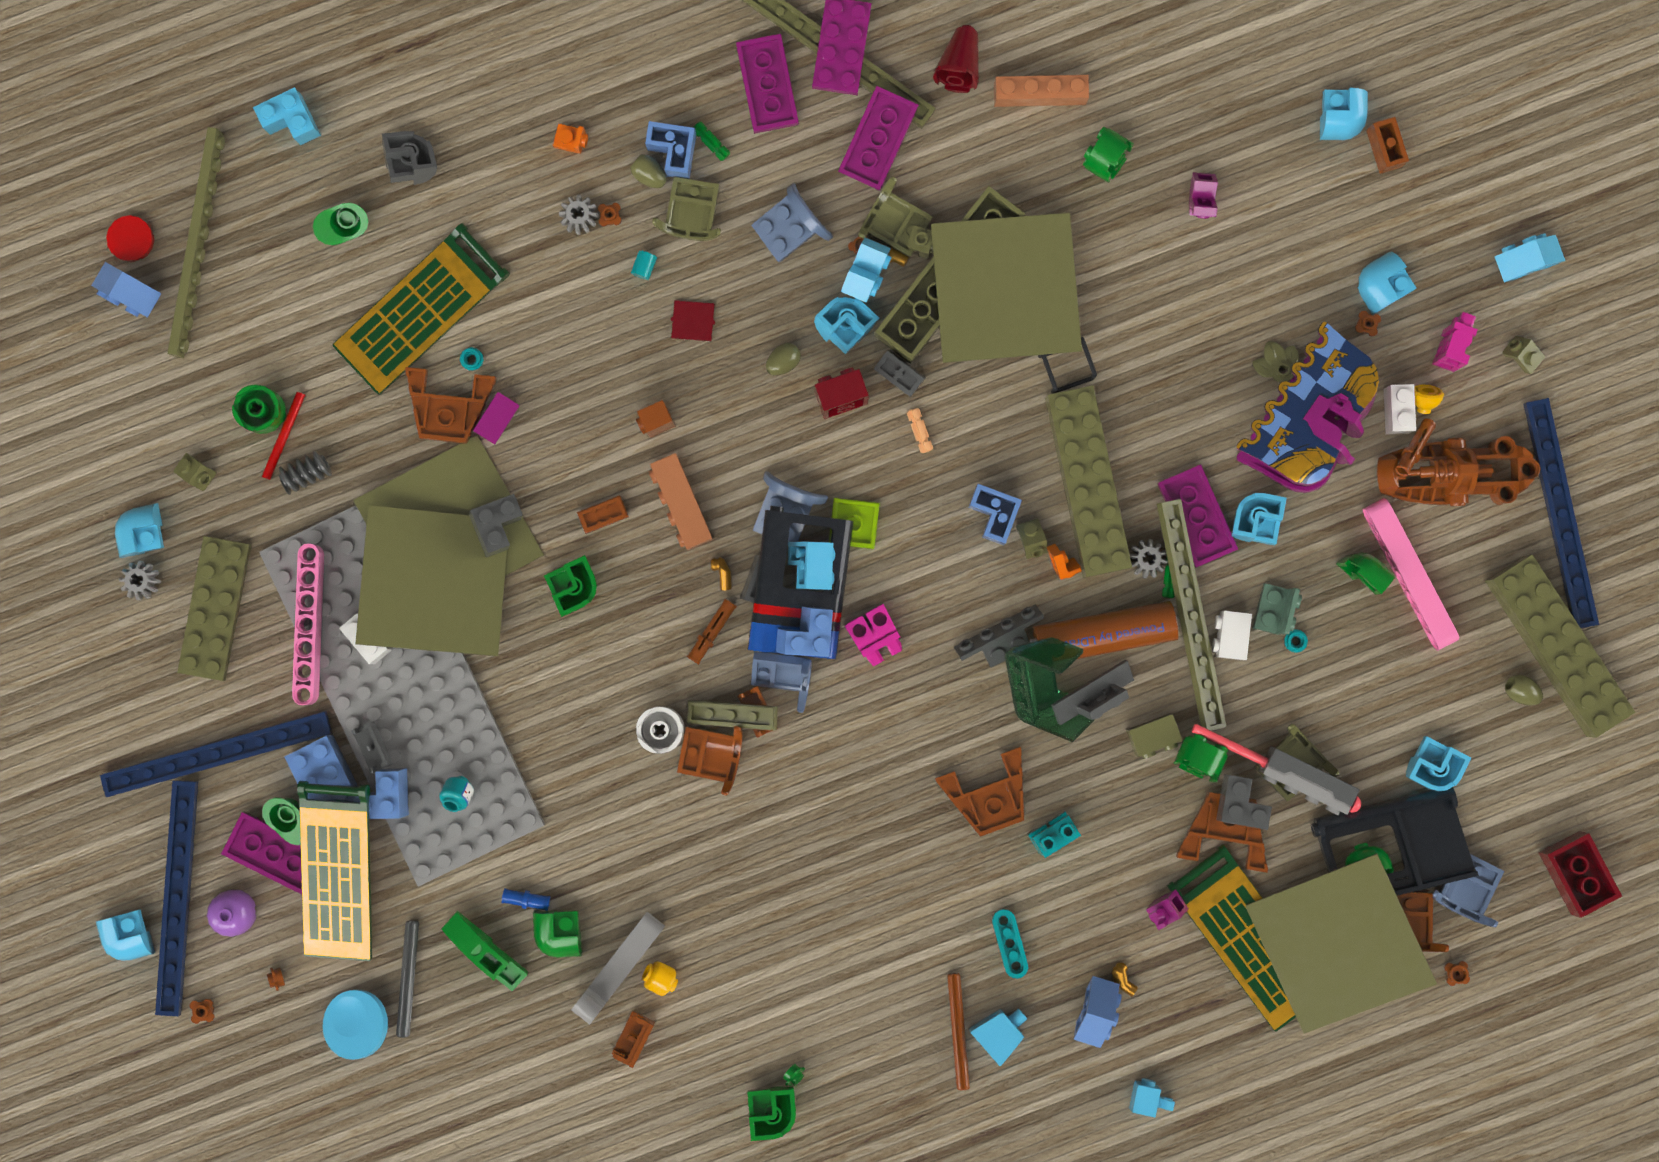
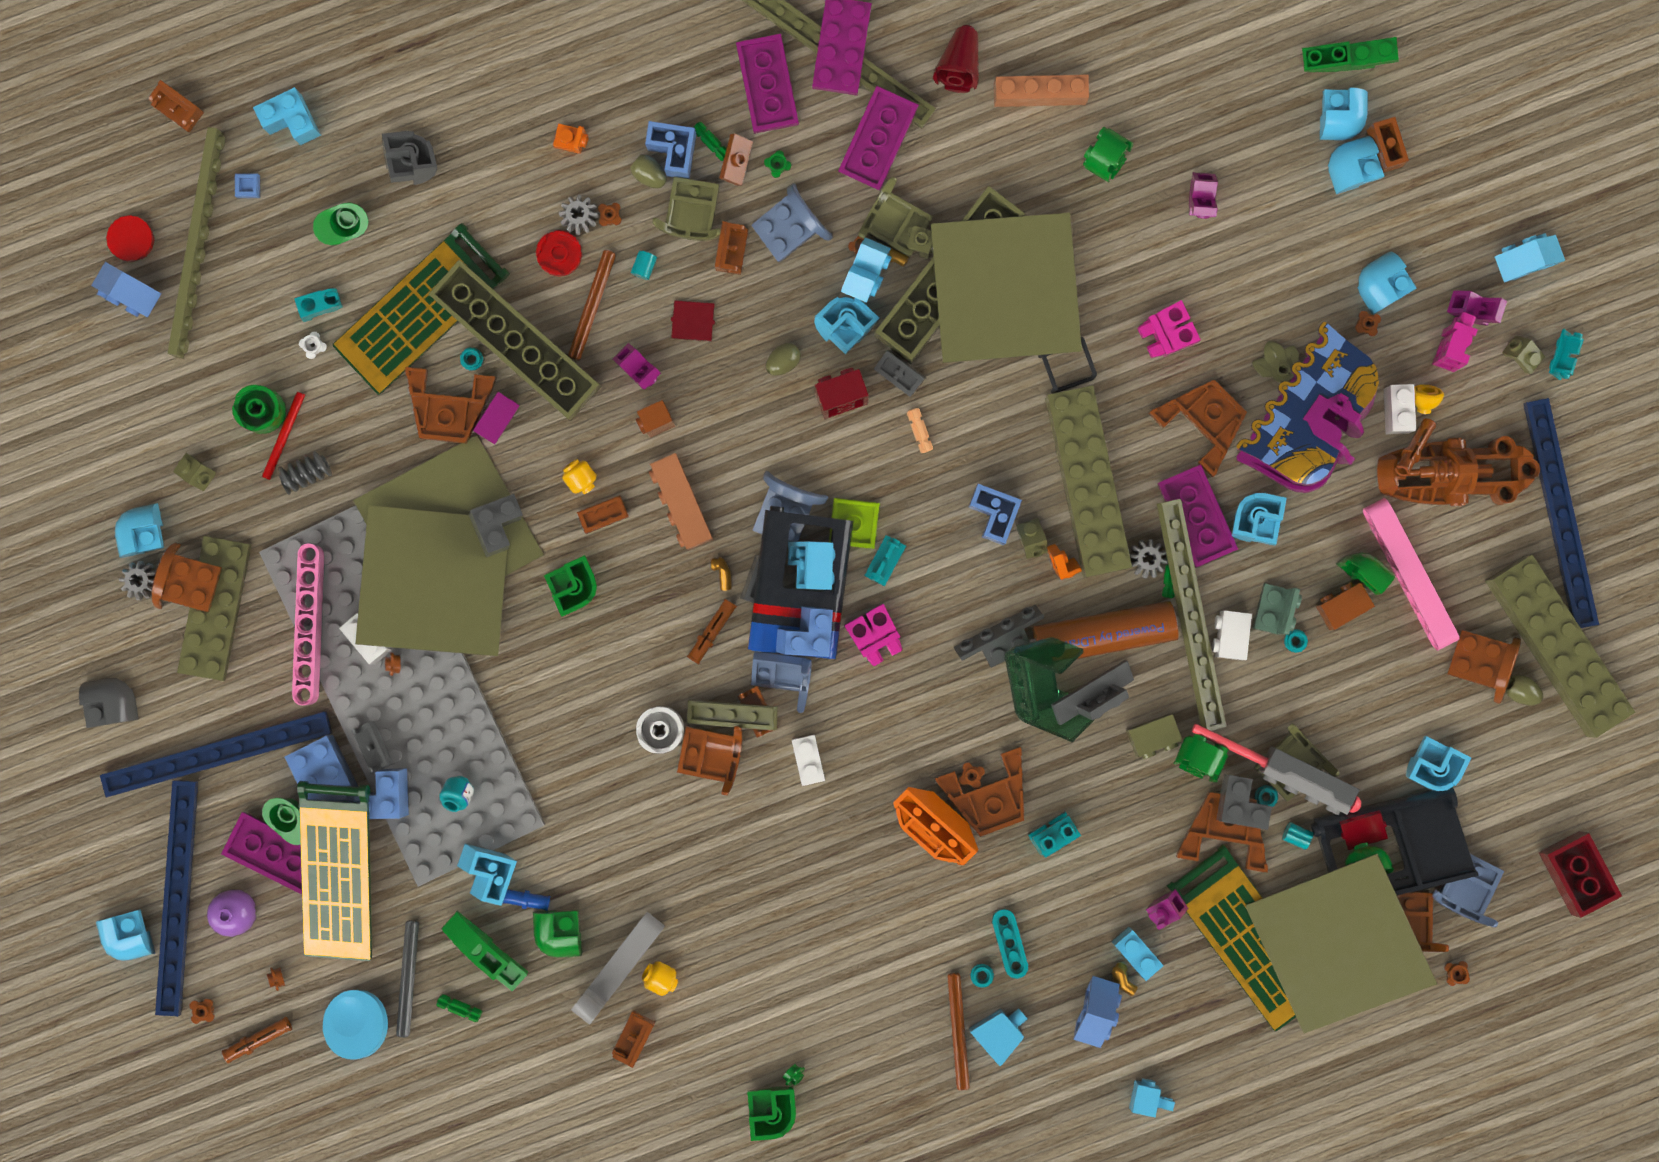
none -> dark grey brick [79,678,139,728]
none -> dark orange hinge [148,80,204,132]
none -> dark orange piece [152,542,222,612]
none -> dark orange pin [222,1017,292,1064]
none -> medium blue tile [235,174,260,198]
none -> teal leg [294,288,342,323]
none -> white plate [299,332,327,359]
none -> dark orange plate [385,652,401,676]
none -> olive brick [428,260,602,421]
none -> green axle [436,994,482,1022]
none -> medium azure brick [457,844,517,906]
none -> red tile [536,230,582,277]
none -> yellow head [562,459,597,494]
none -> dark orange axle [568,250,616,360]
none -> magenta brick [612,343,661,390]
none -> dark orange hinge [715,221,748,275]
none -> plate [719,134,753,186]
none -> green plate [764,150,791,178]
none -> white brick [792,734,825,786]
none -> teal hinge [864,535,906,587]
none -> orange wedge [893,787,979,865]
none -> dark orange plate [959,763,985,789]
none -> teal plate [970,964,994,988]
none -> medium azure brick [1112,927,1163,981]
none -> dark pink hips [1137,300,1201,358]
none -> dark orange wing [1148,380,1247,477]
none -> teal plate [1254,785,1278,807]
none -> teal piece [1282,822,1313,850]
none -> green slope [1302,37,1399,72]
none -> dark orange brick [1316,581,1375,630]
none -> medium azure brick [1328,136,1384,194]
none -> dark red piece [1339,810,1388,850]
none -> magenta brick [1447,290,1507,326]
none -> dark orange piece [1448,630,1521,704]
none -> teal hinge [1549,329,1584,380]

